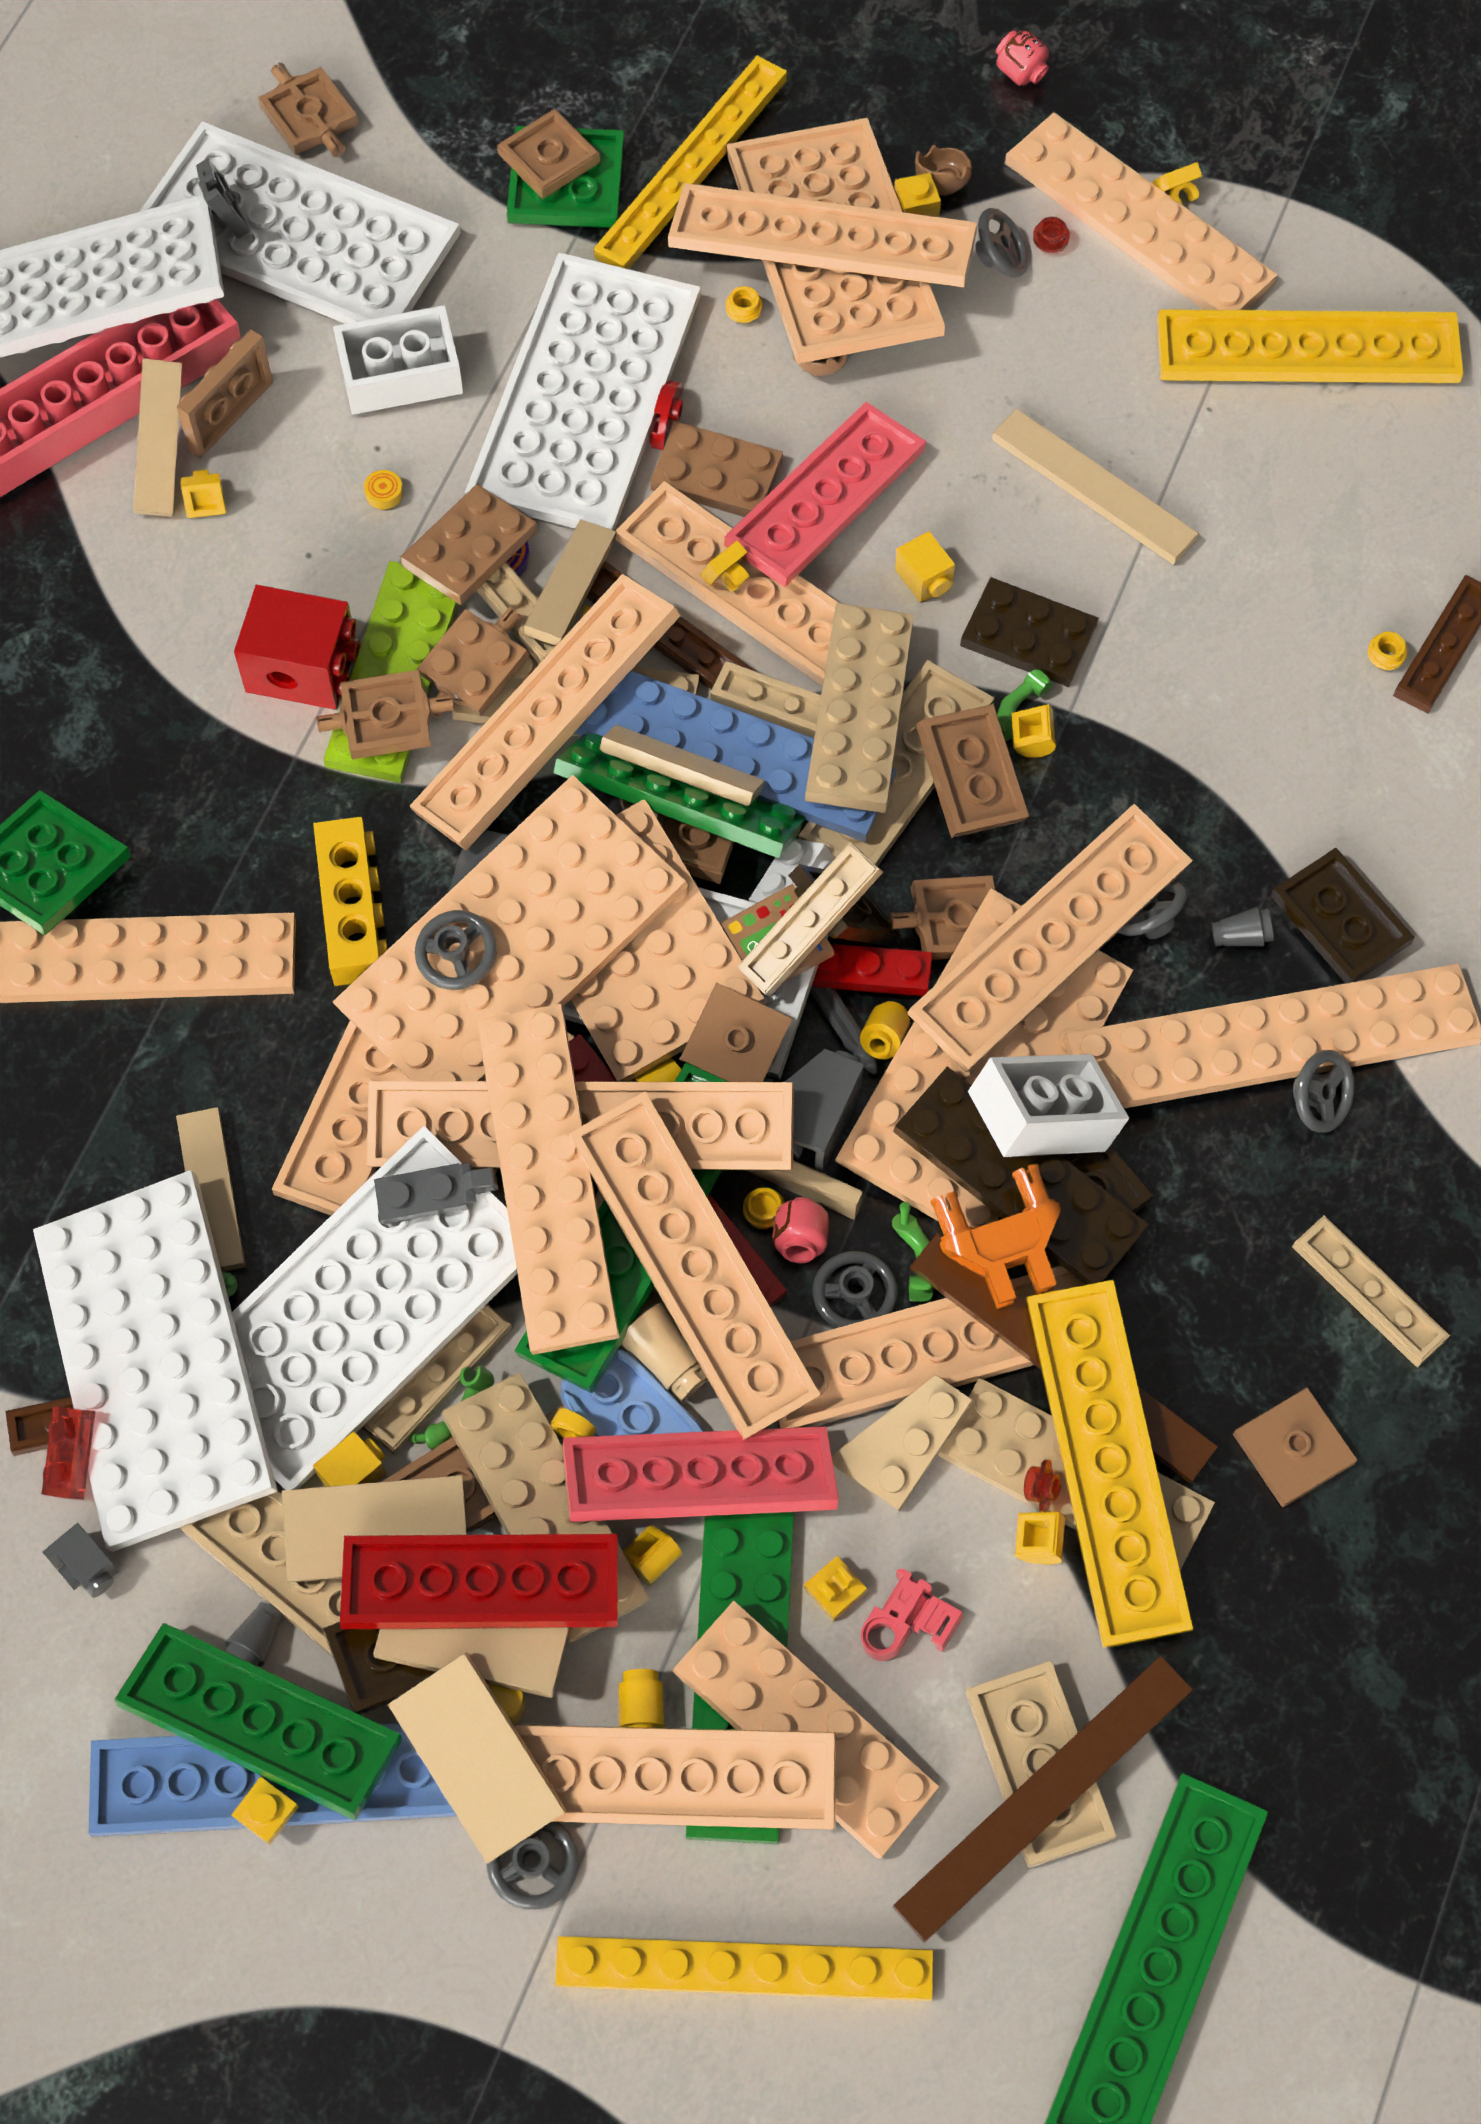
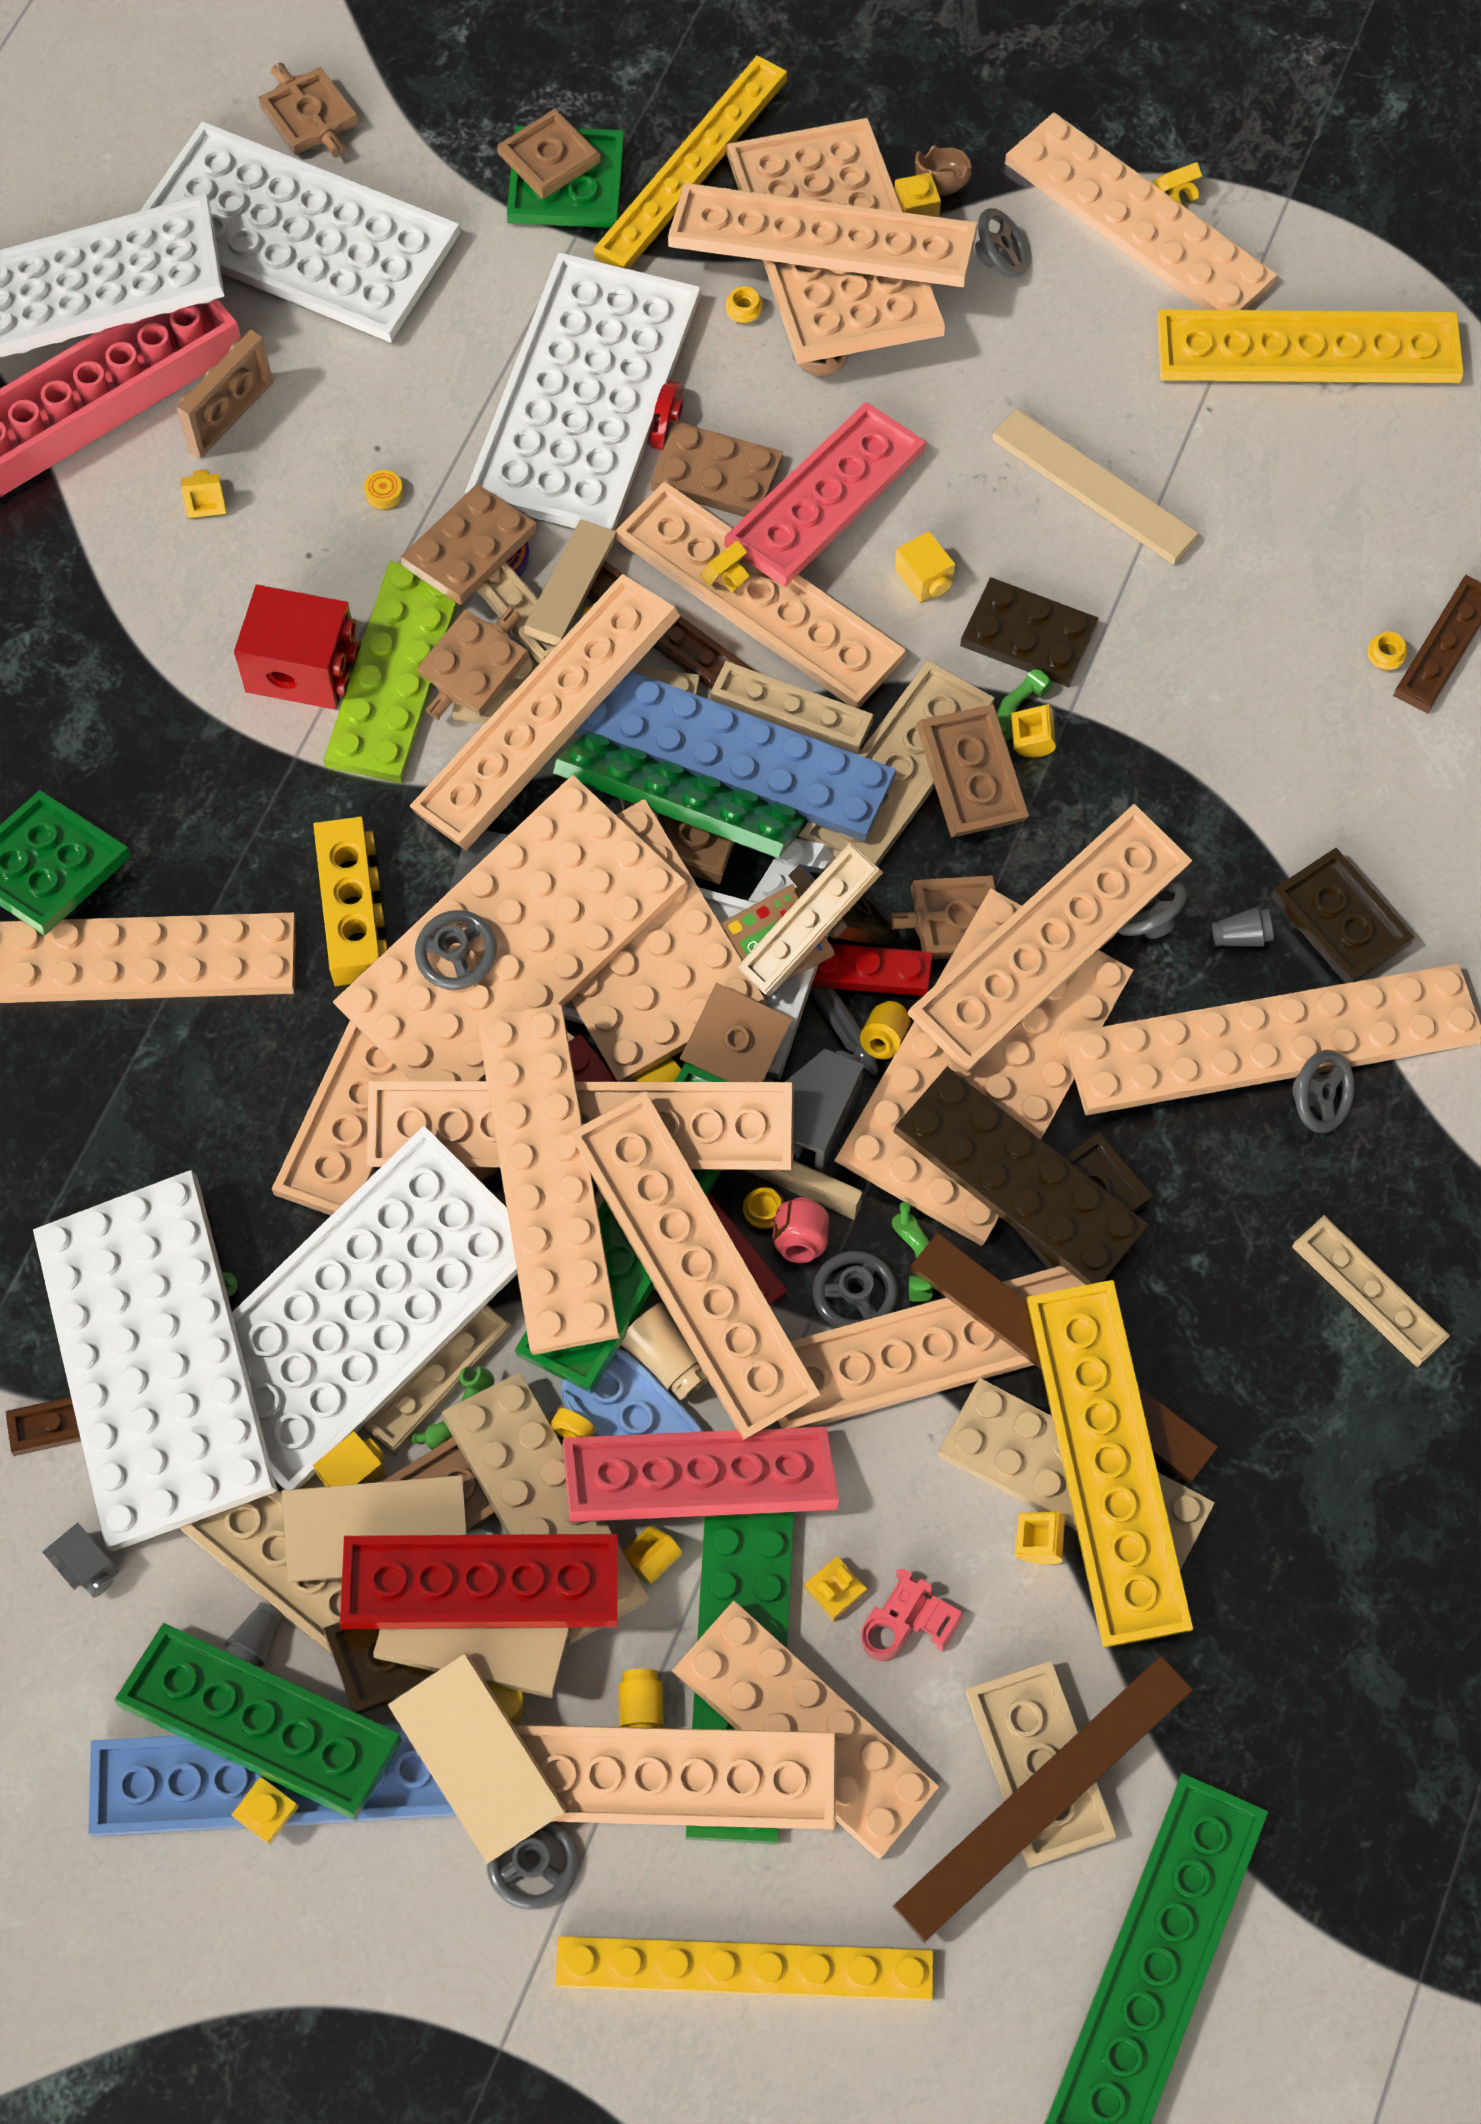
clear red plate [41,1406,96,1500] -> none
tan tile [133,358,182,517] -> none
tan tile [176,1107,246,1272] -> none
dark grey wing [196,158,251,239] -> none
medium nougat plate [316,670,454,759] -> none
white brick [333,305,463,415] -> none
dark grey hinge [374,1163,498,1224] -> none
tan tile [599,725,765,806] -> none
tan plate [805,603,914,813] -> none
tan wing [832,1375,973,1511] -> none
orange connector [930,1164,1061,1309] -> none
white brick [968,1054,1129,1157] -> none
coral head [996,30,1049,86] -> none
clear red plate [1024,1459,1061,1512] -> none
clear red plate [1033,217,1070,253] -> none
medium nougat plate [1233,1388,1357,1508] -> none

